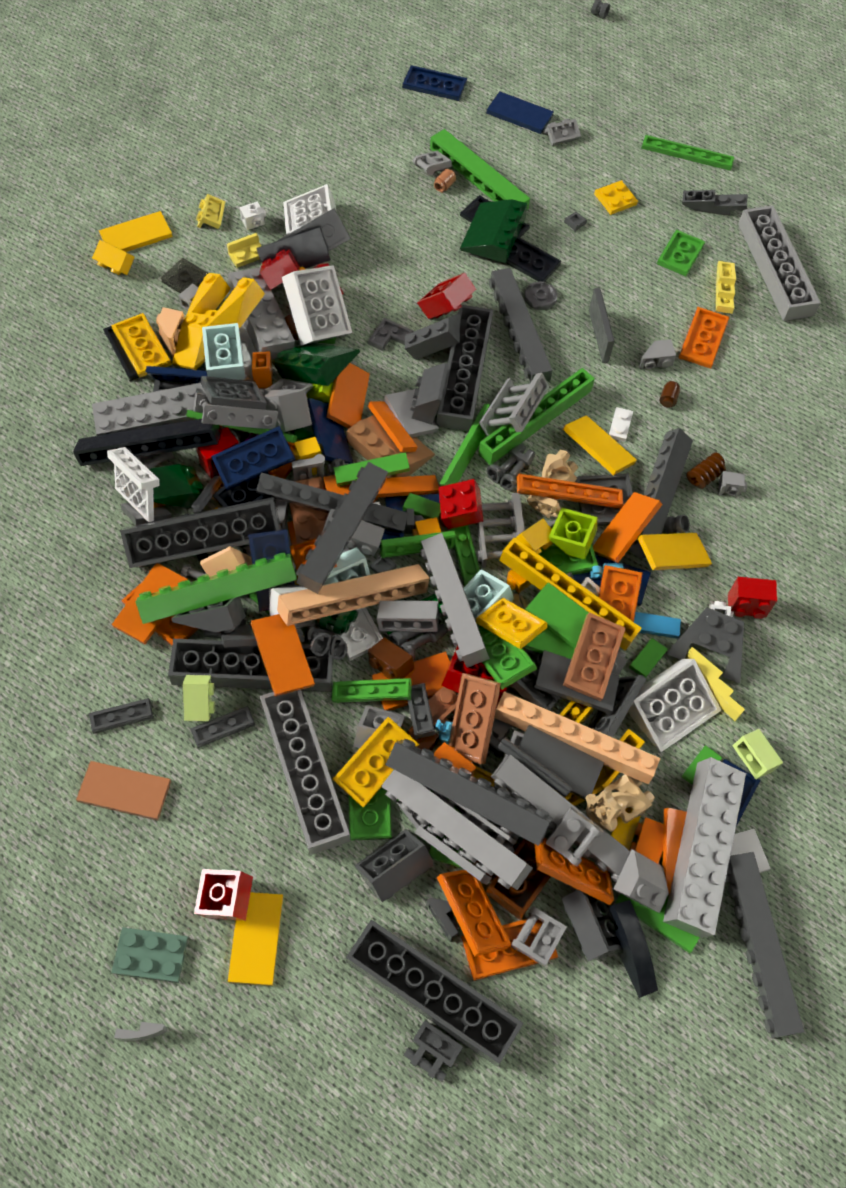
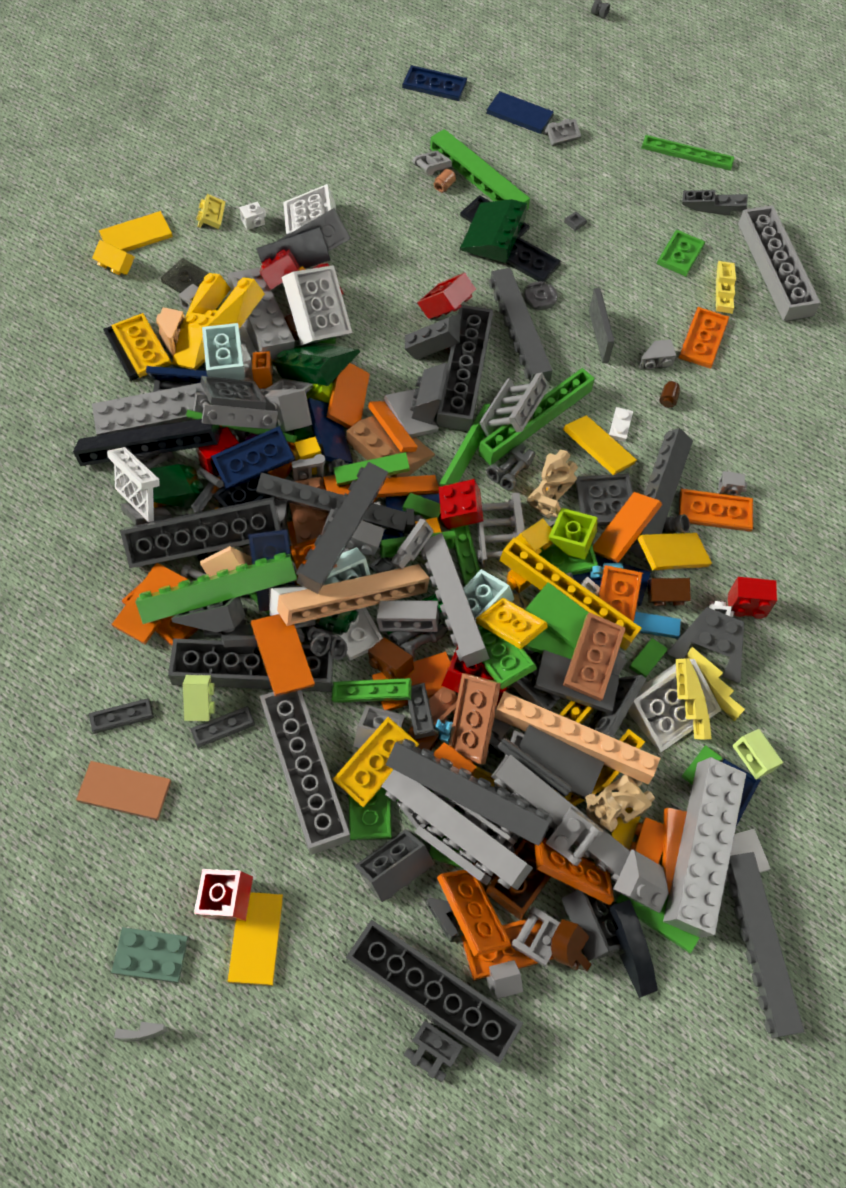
light yellow bracket [227,233,261,268] -> none
flat silver tile [368,318,414,351] -> none
orange tile [517,474,623,509] -> none
yellow plate [594,180,638,215] -> none
reddish brown piece [686,452,726,489] -> none
none -> dark grey bar [197,467,224,488]
none -> light grey hinge [391,519,434,569]
none -> light grey brick [487,960,523,999]
none -> reddish brown brick [551,919,592,972]
none -> reddish brown brick [648,578,691,606]
none -> light yellow slope [676,659,712,740]
none -> orange tile [679,489,753,532]

